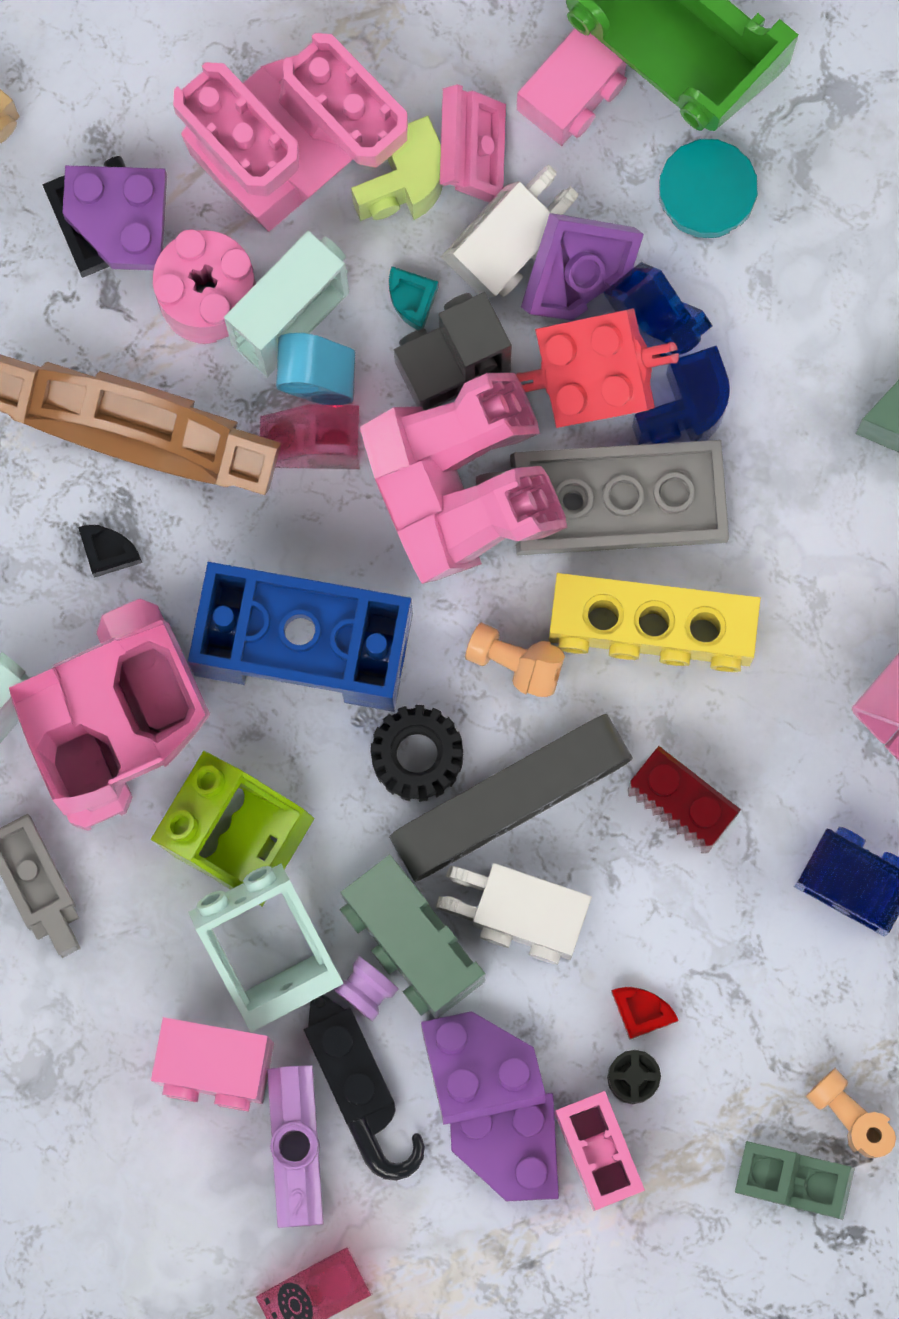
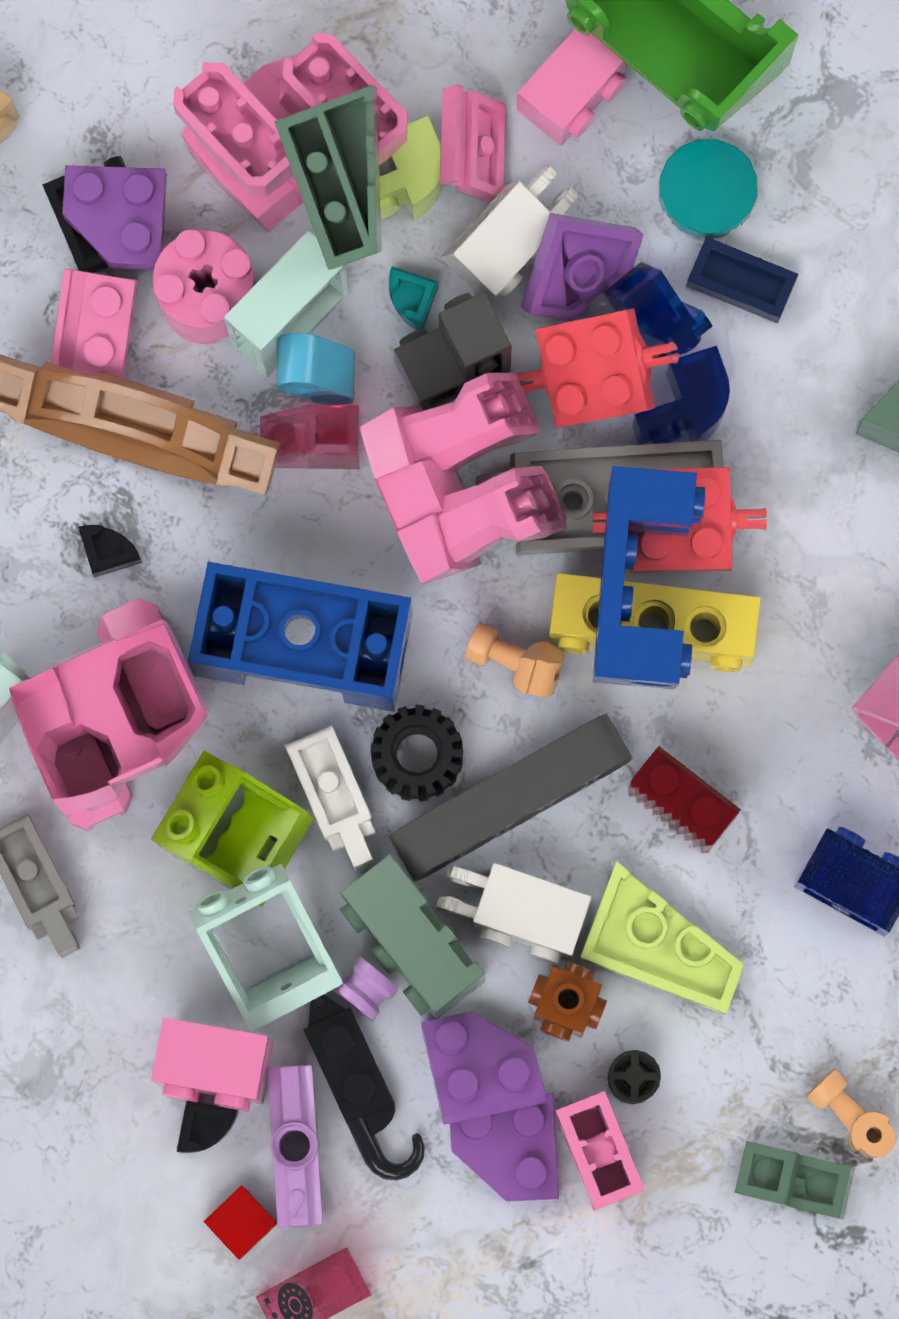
red tile [611,987,679,1040] -> none
none -> bright pink plate [51,269,138,378]
none -> black tile [176,1101,239,1153]
none -> red tile [203,1185,277,1260]
none -> sand green wedge [274,85,382,270]
none -> white hinge [285,726,375,872]
none -> dark orange brick [528,962,607,1042]
none -> yellowish green wing [580,861,744,1015]
none -> blue plate [592,466,705,689]
none -> coral plate [592,467,767,573]
none -> dark blue tile [686,237,798,323]

